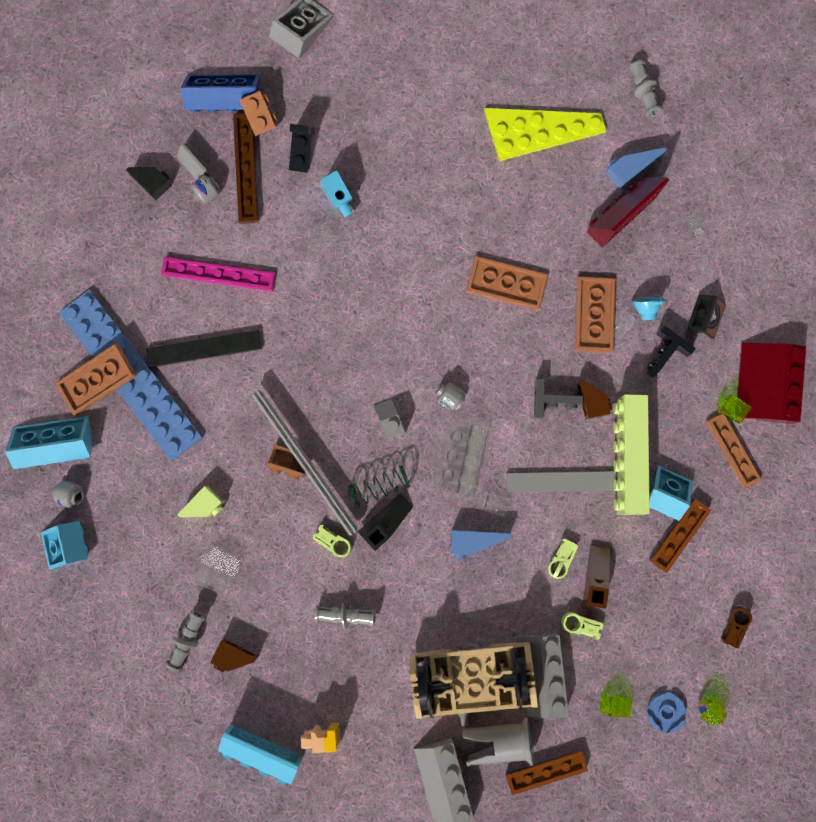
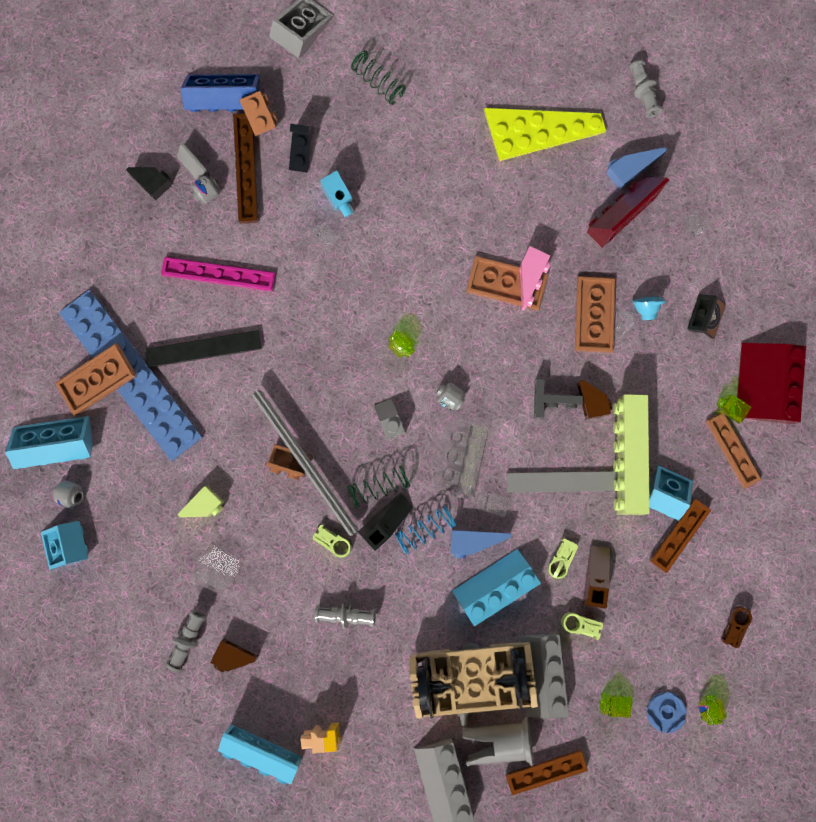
black bracket [647,326,696,378] -> none
none -> clear green piece [351,50,406,105]
none -> clear neon green head [388,330,416,358]
none -> dark azure piece [395,505,457,555]
none -> medium azure slope [452,549,541,626]
none -> bright pink slope [519,246,551,310]

